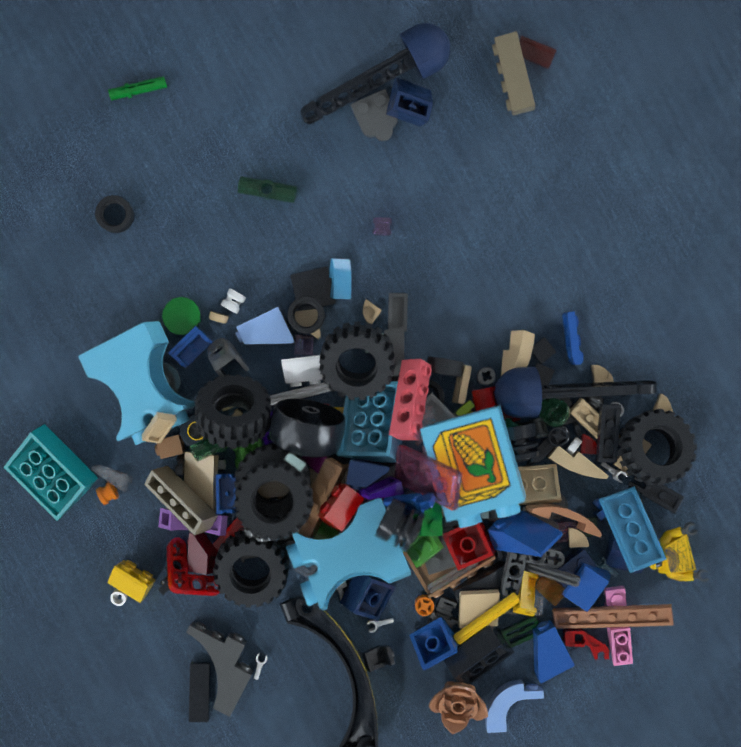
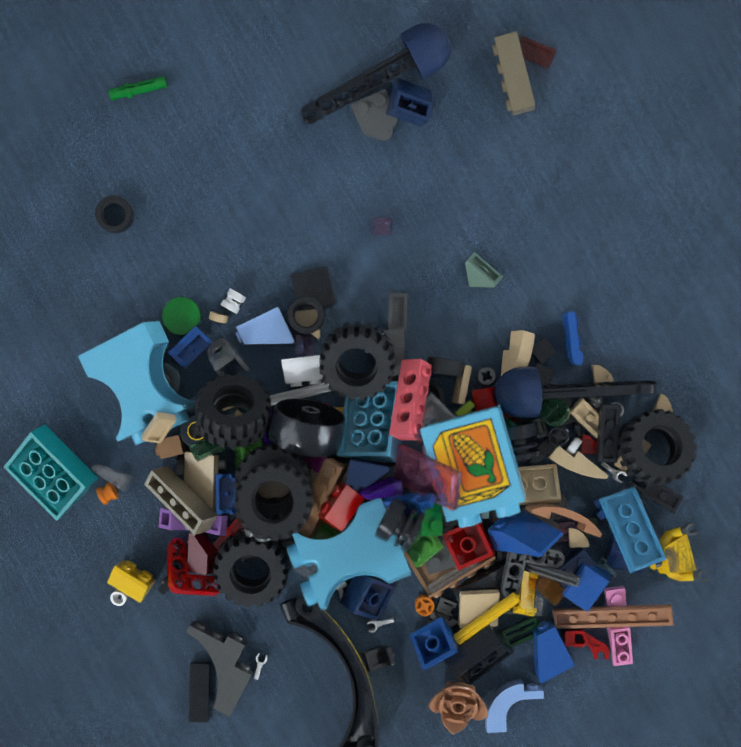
clear green piece [238,176,297,203] -> none
light aqua tile [285,453,306,471] -> none
dark azure slope [329,258,351,299] -> none
tan tile [363,299,382,324] -> none
none -> sand green slope [465,252,503,288]

